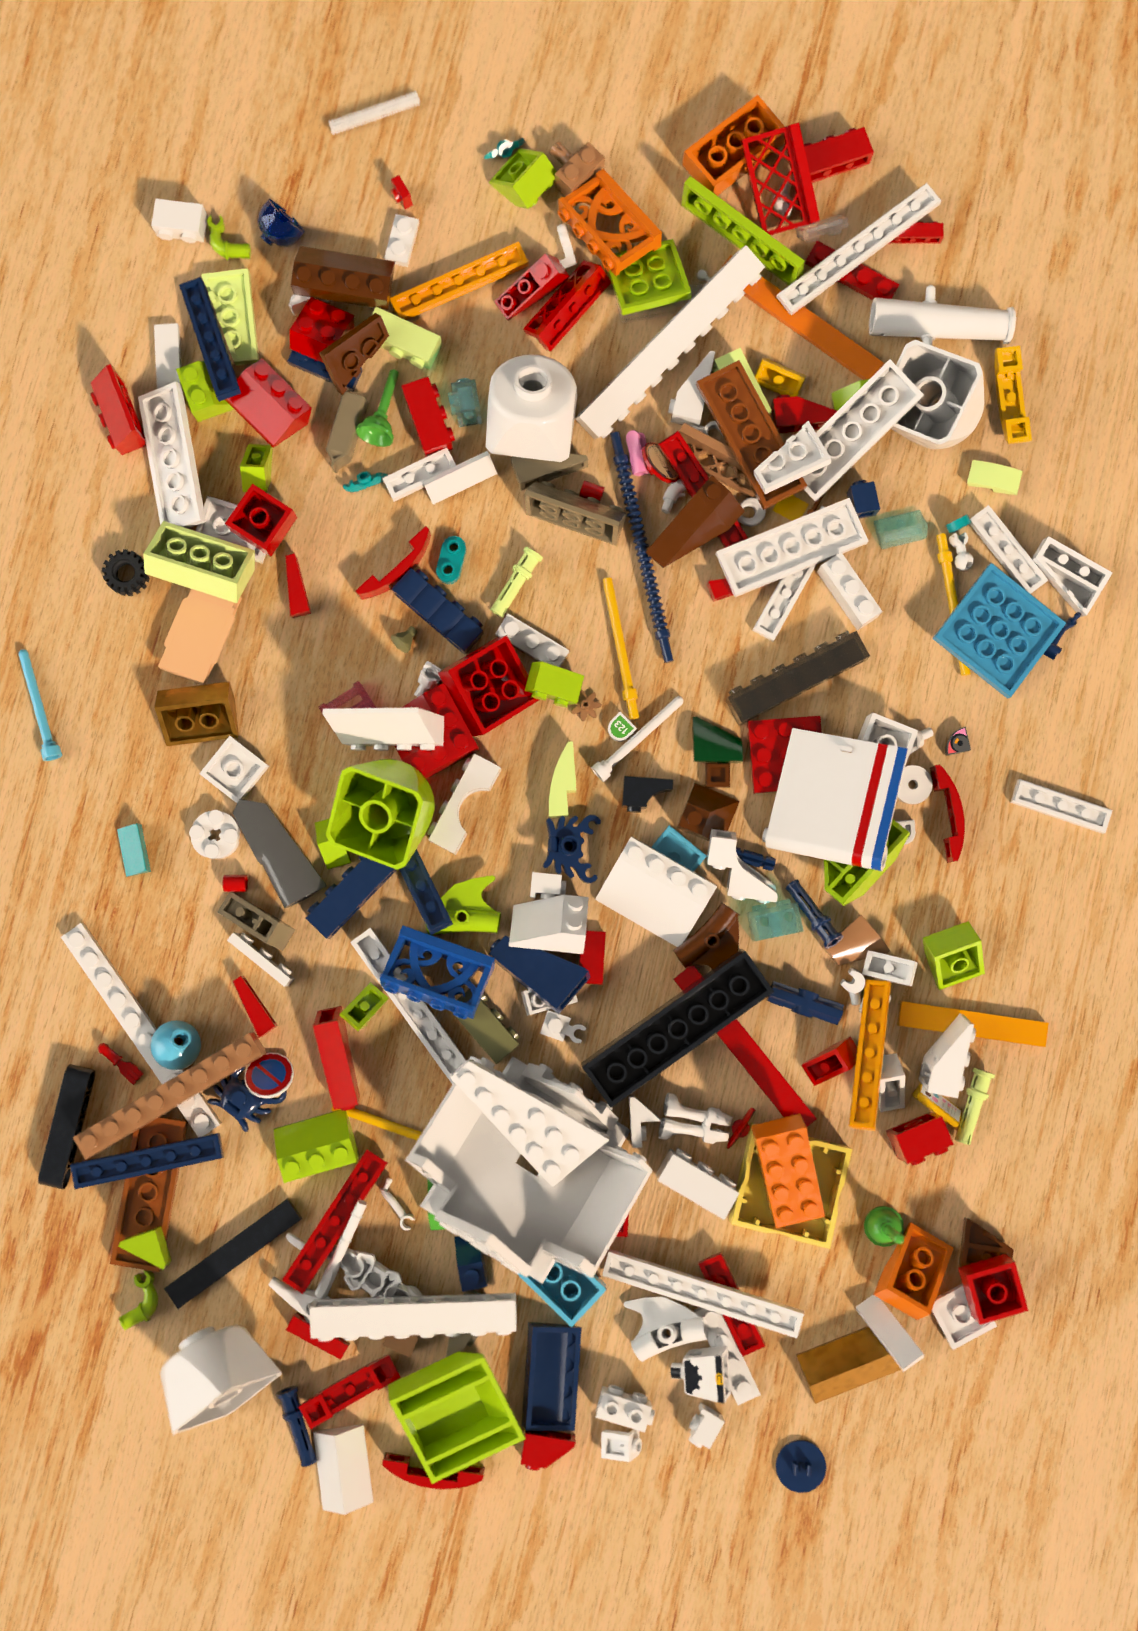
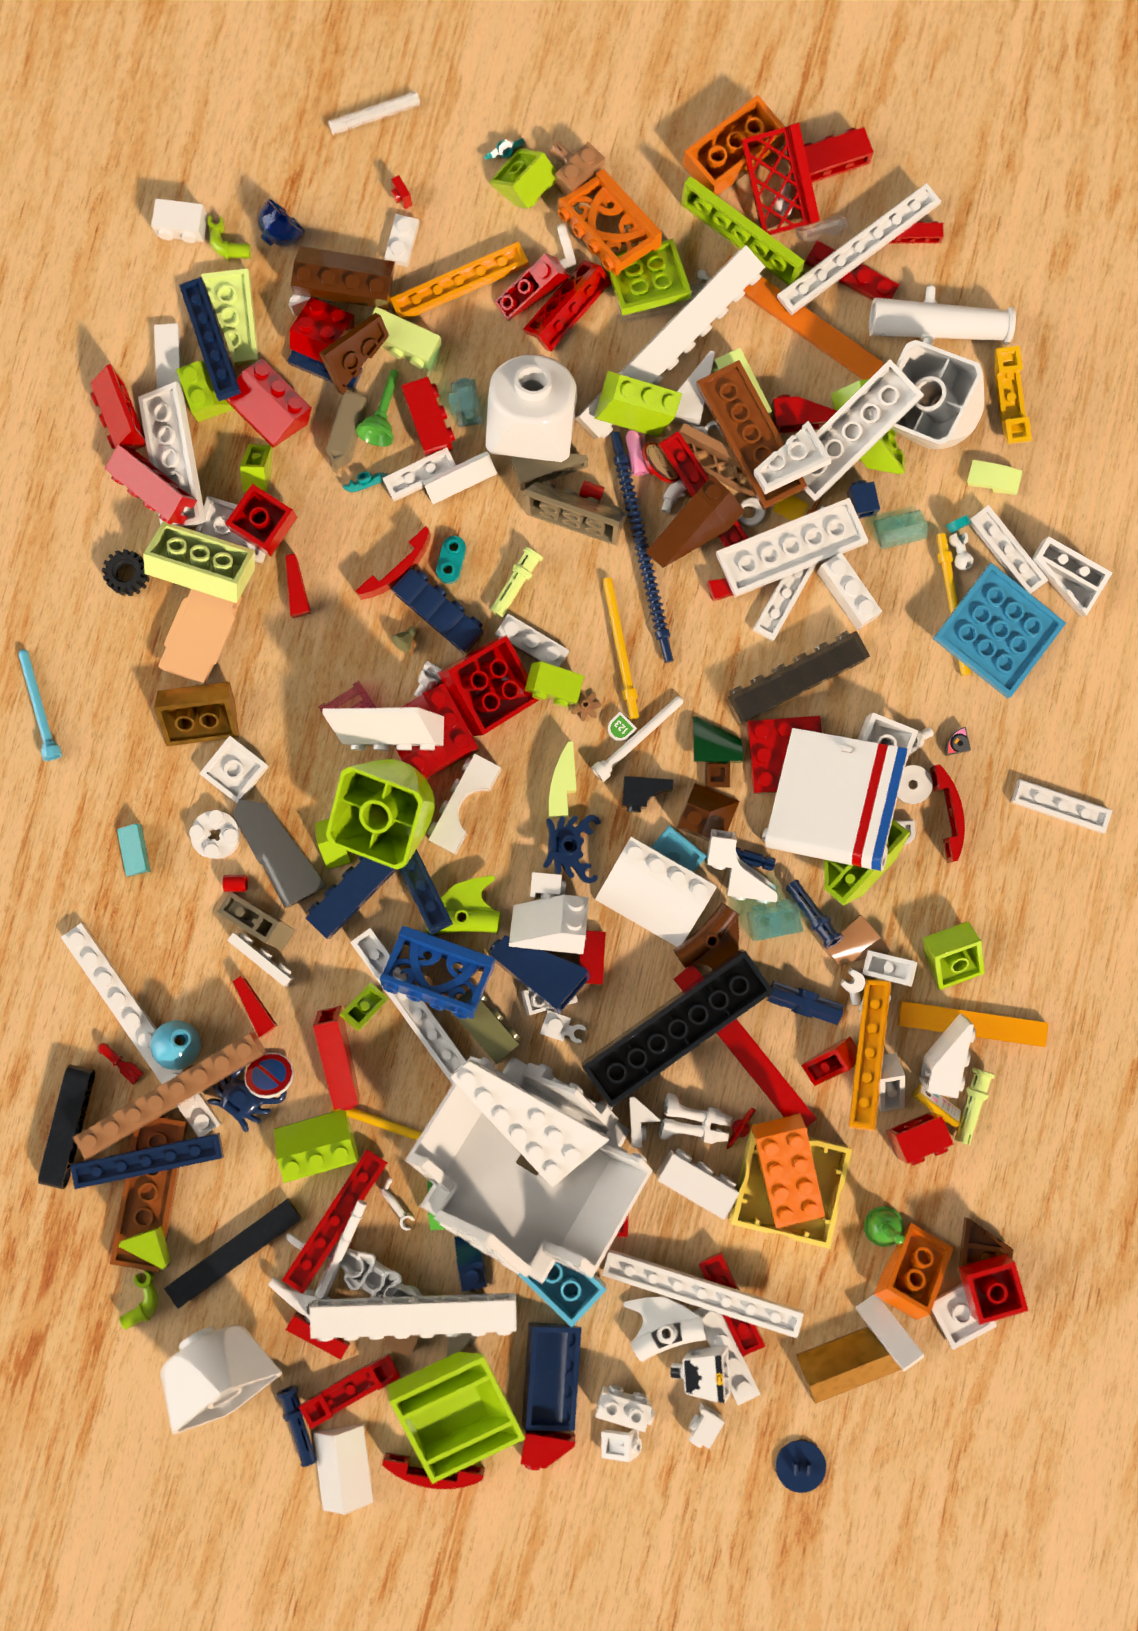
yellow slope [755,357,806,397] -> none
dark blue piece [1044,612,1081,660] -> none
none -> brick [104,444,197,525]
none -> lime slope [594,371,682,437]
none -> lime slope [858,429,905,475]

